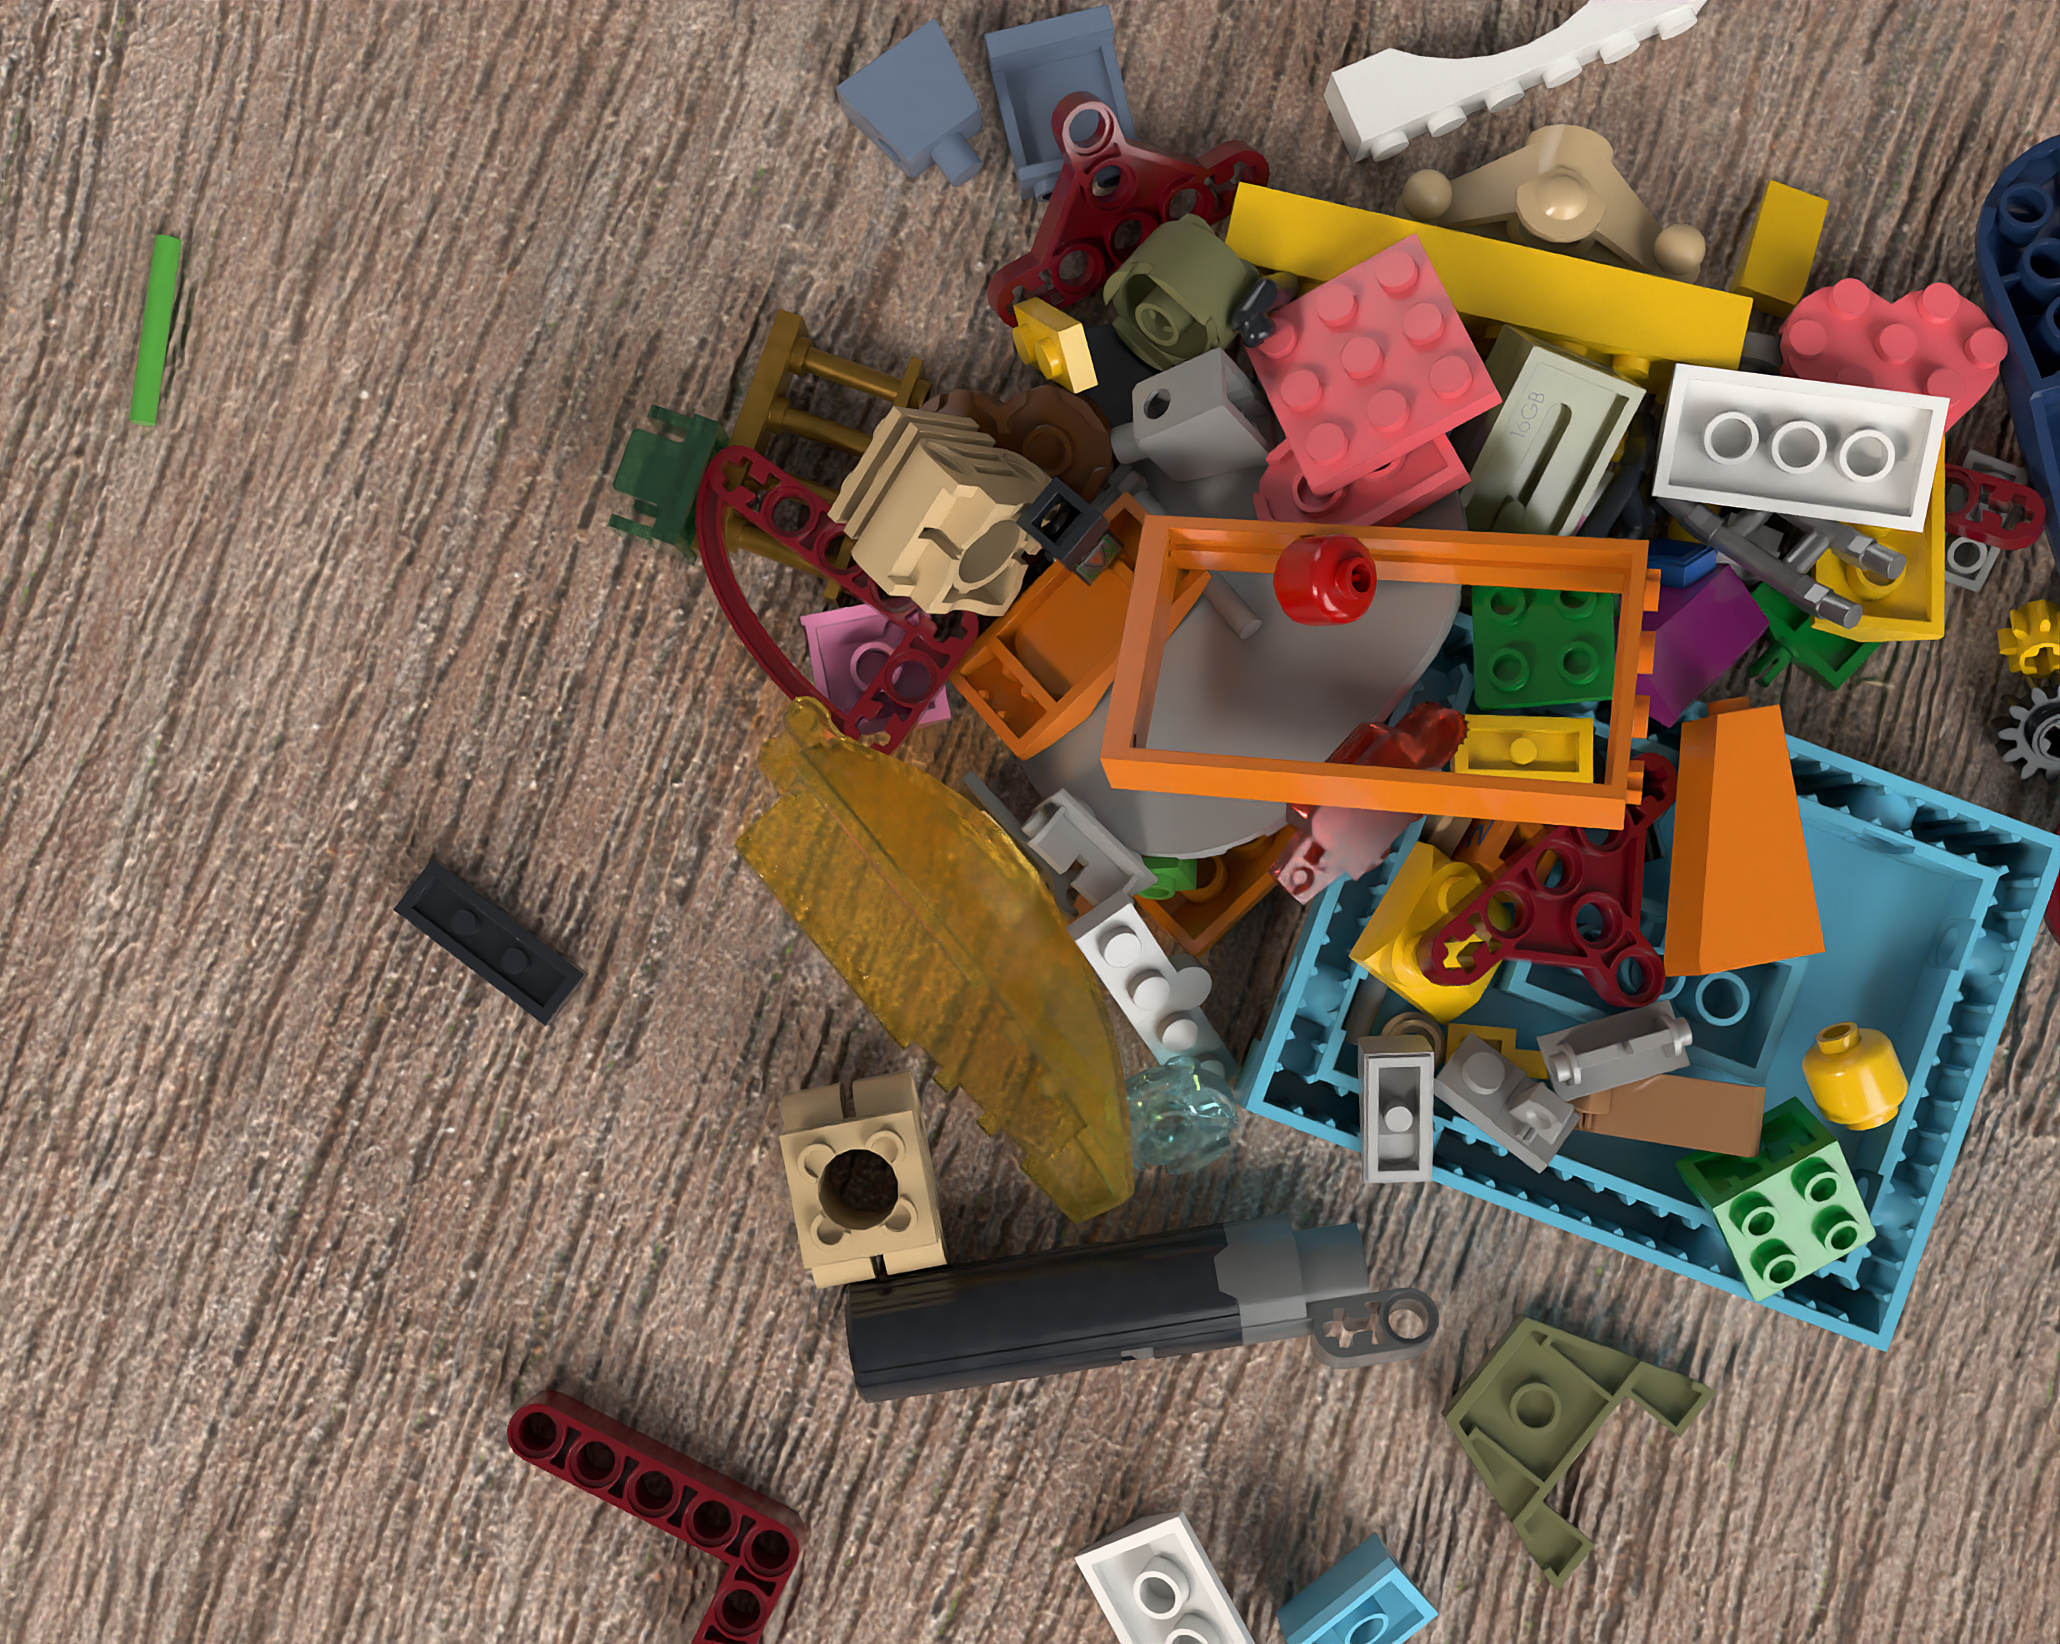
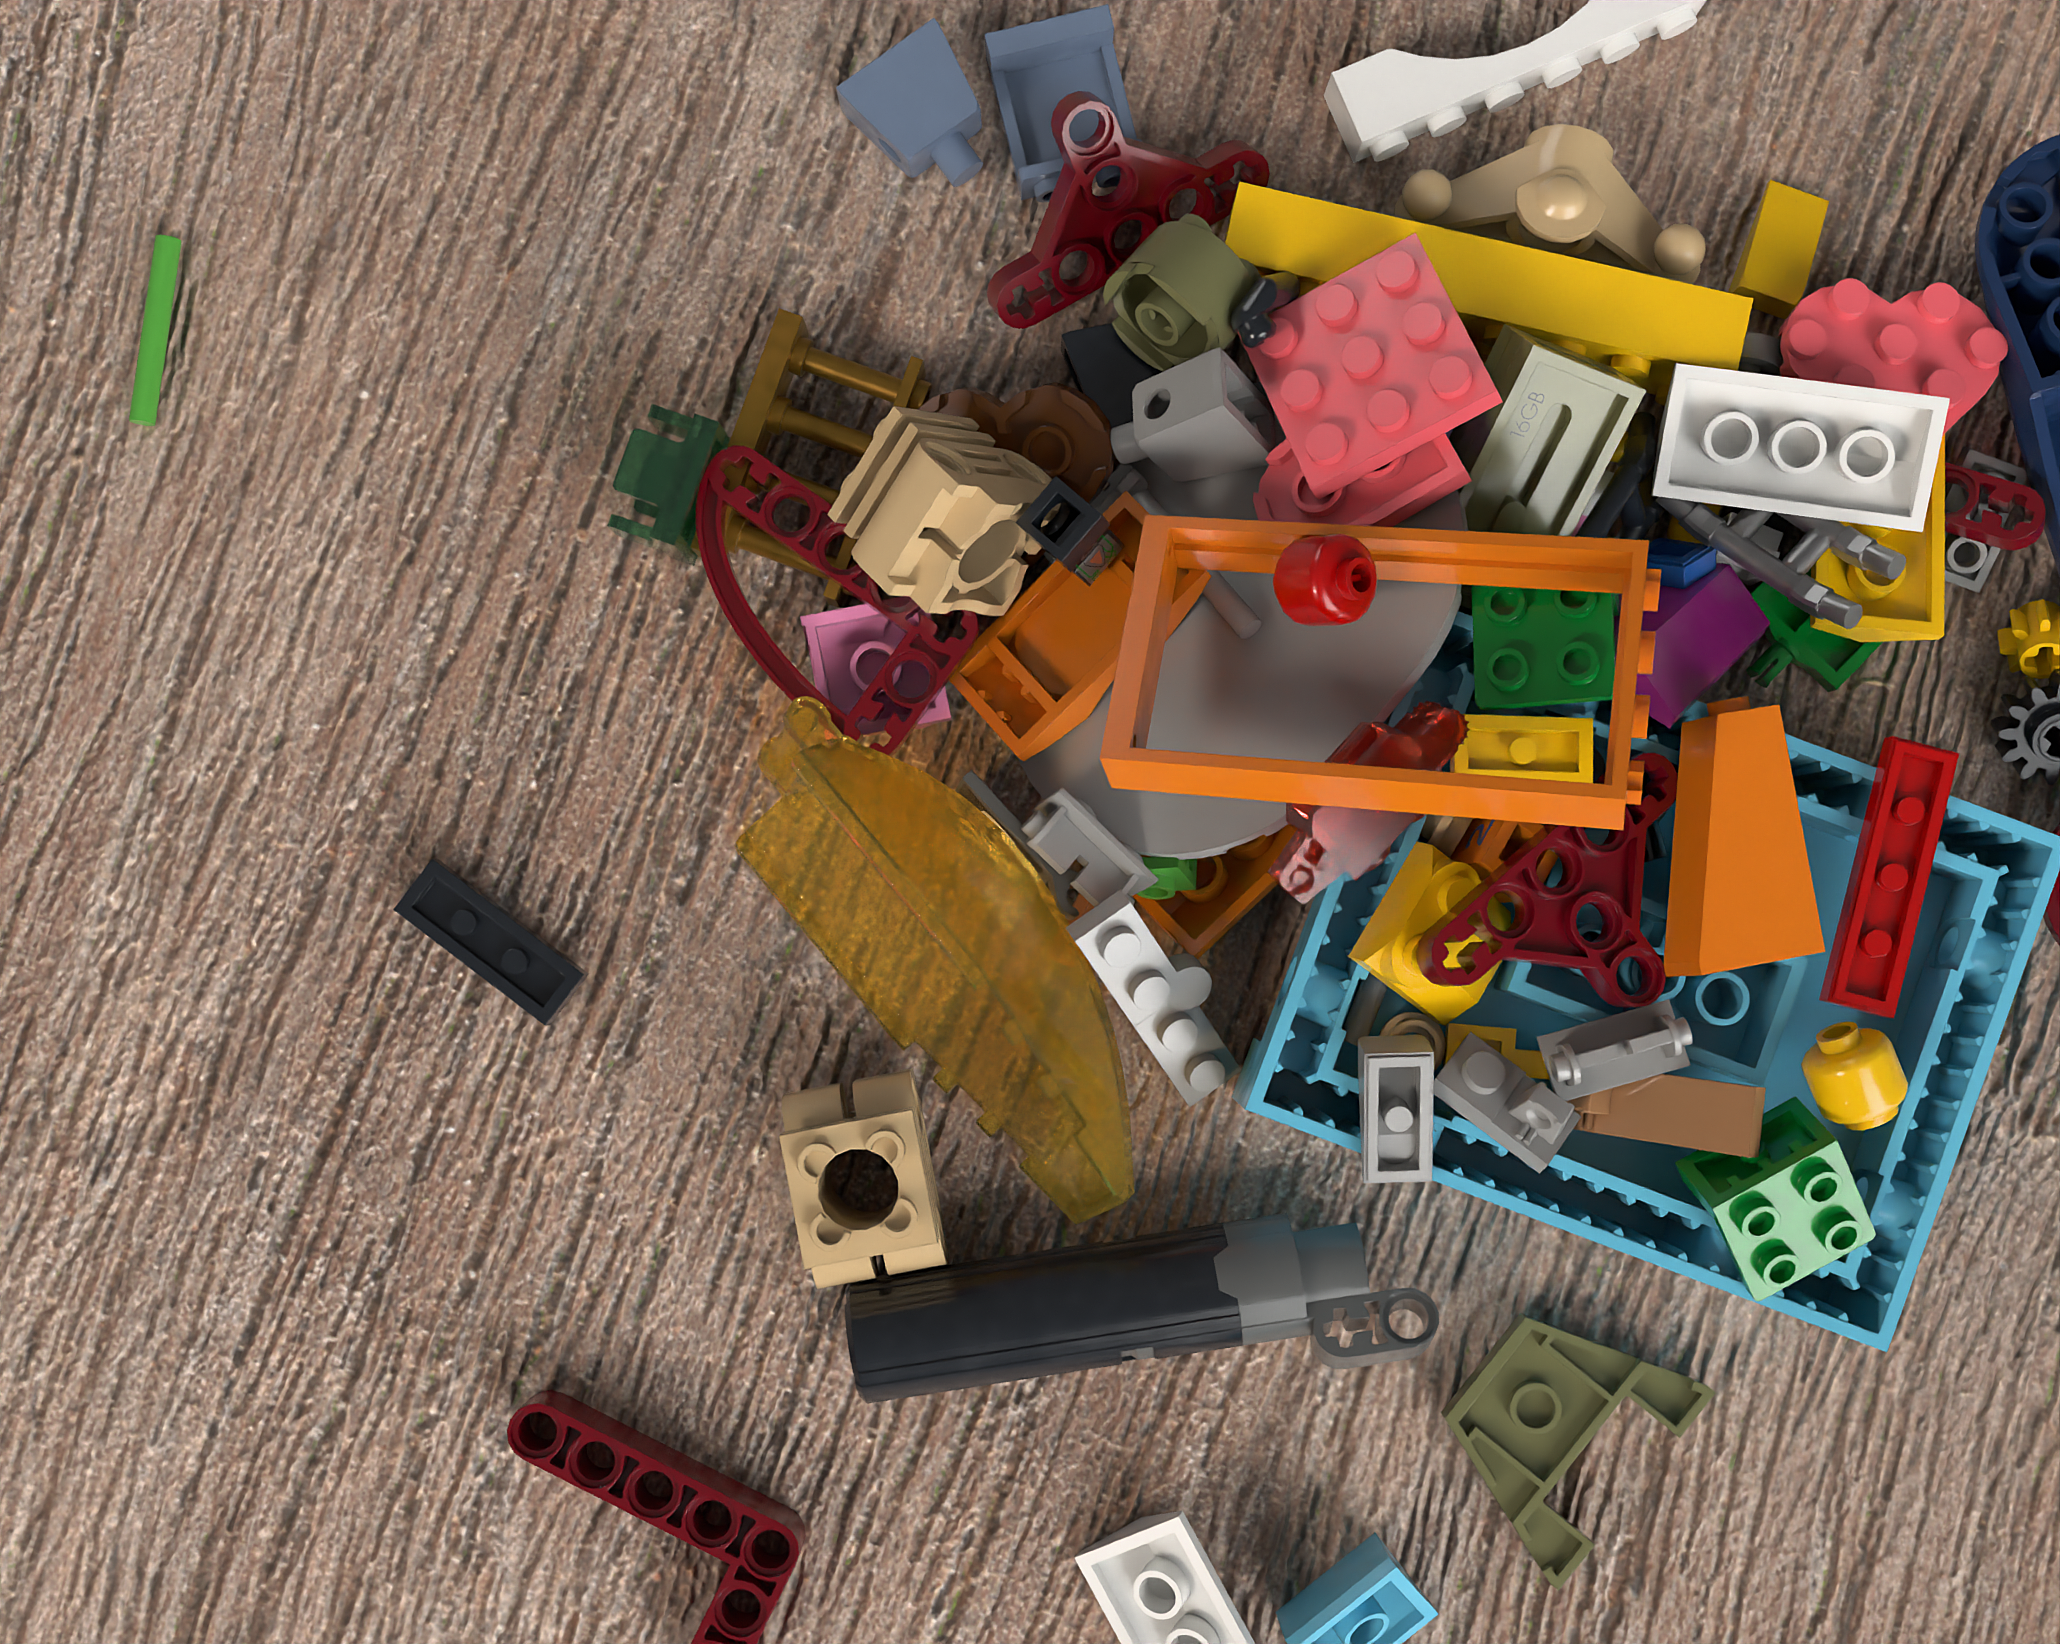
yellow plate [1012,297,1098,394] -> none
clear light blue plate [1106,1055,1238,1174] -> none
none -> red tile [1819,736,1960,1019]

